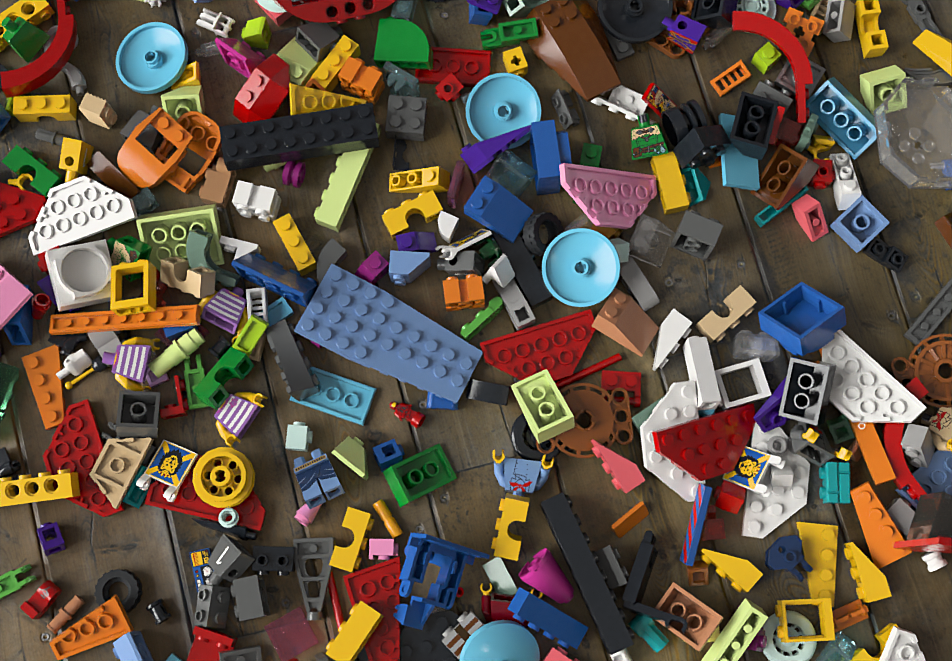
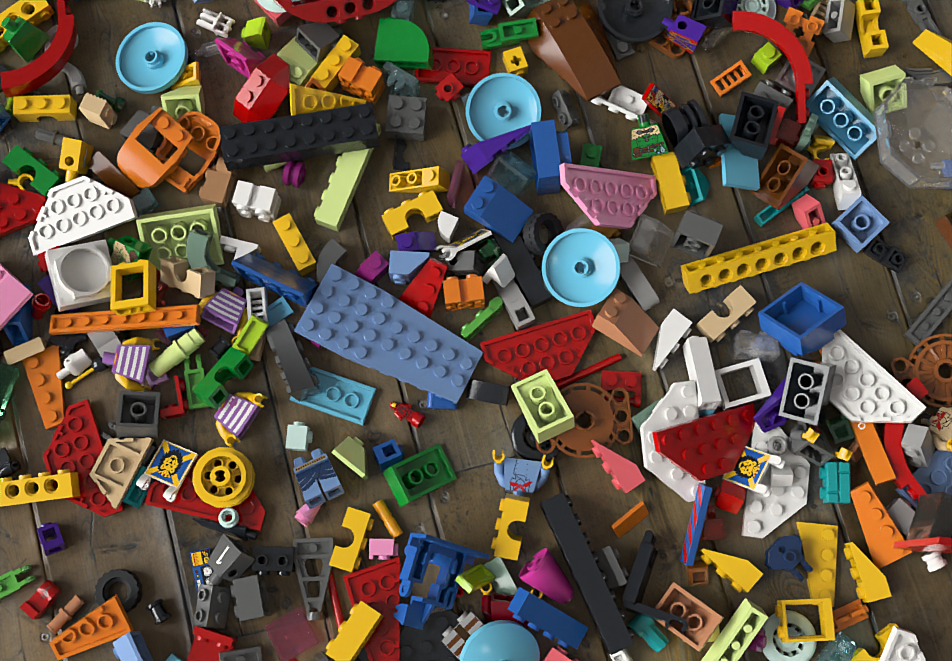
none -> tan slope [4,337,47,365]
none -> dark green piece [95,89,125,113]
none -> red wing [398,258,449,319]
none -> lime tile [455,564,495,594]
none -> yellow brick [681,222,837,294]

